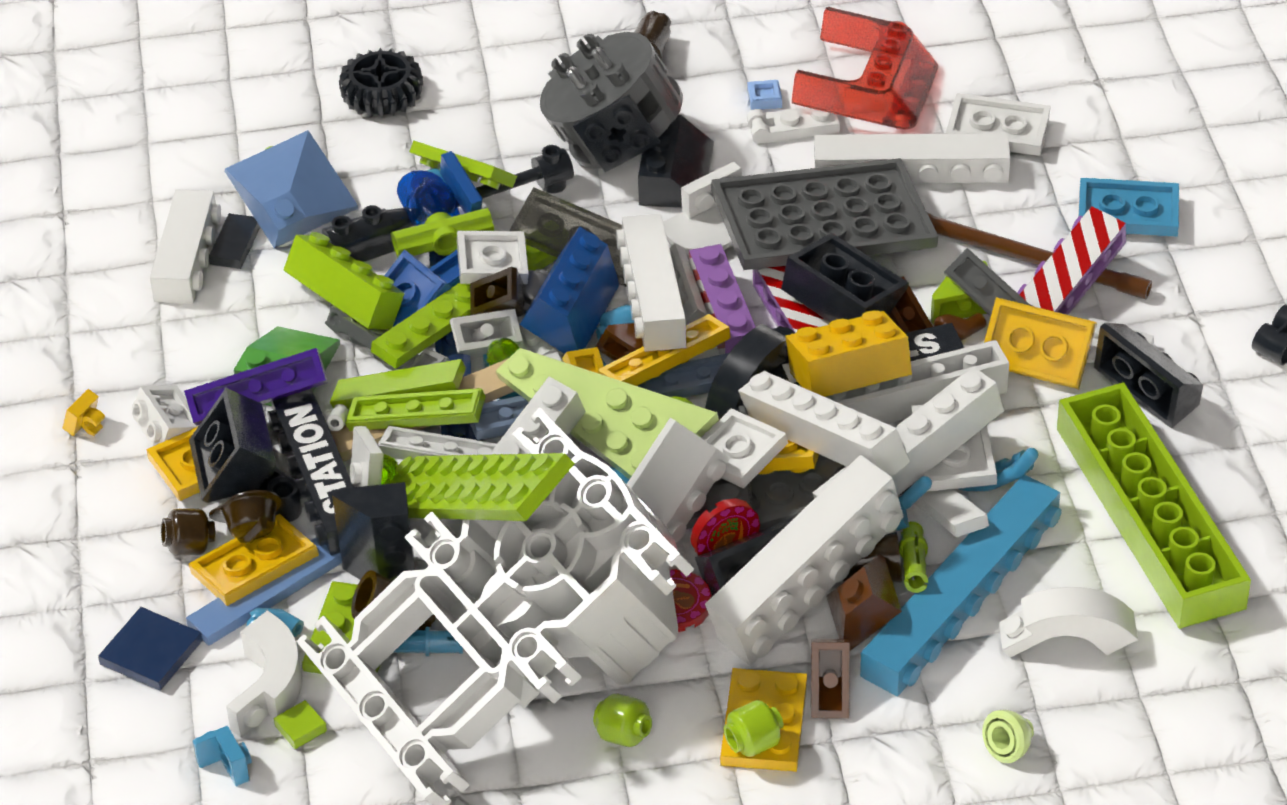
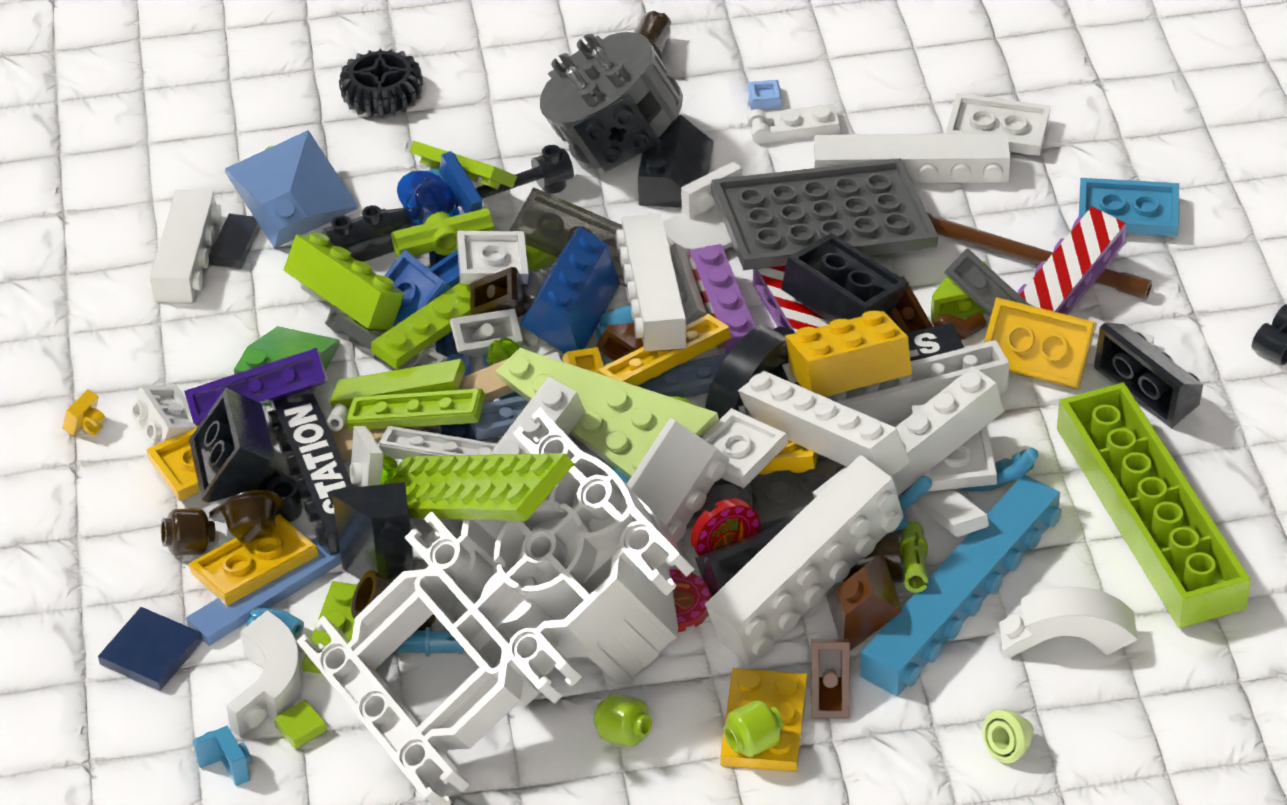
clear red windscreen [791,7,939,130] -> none

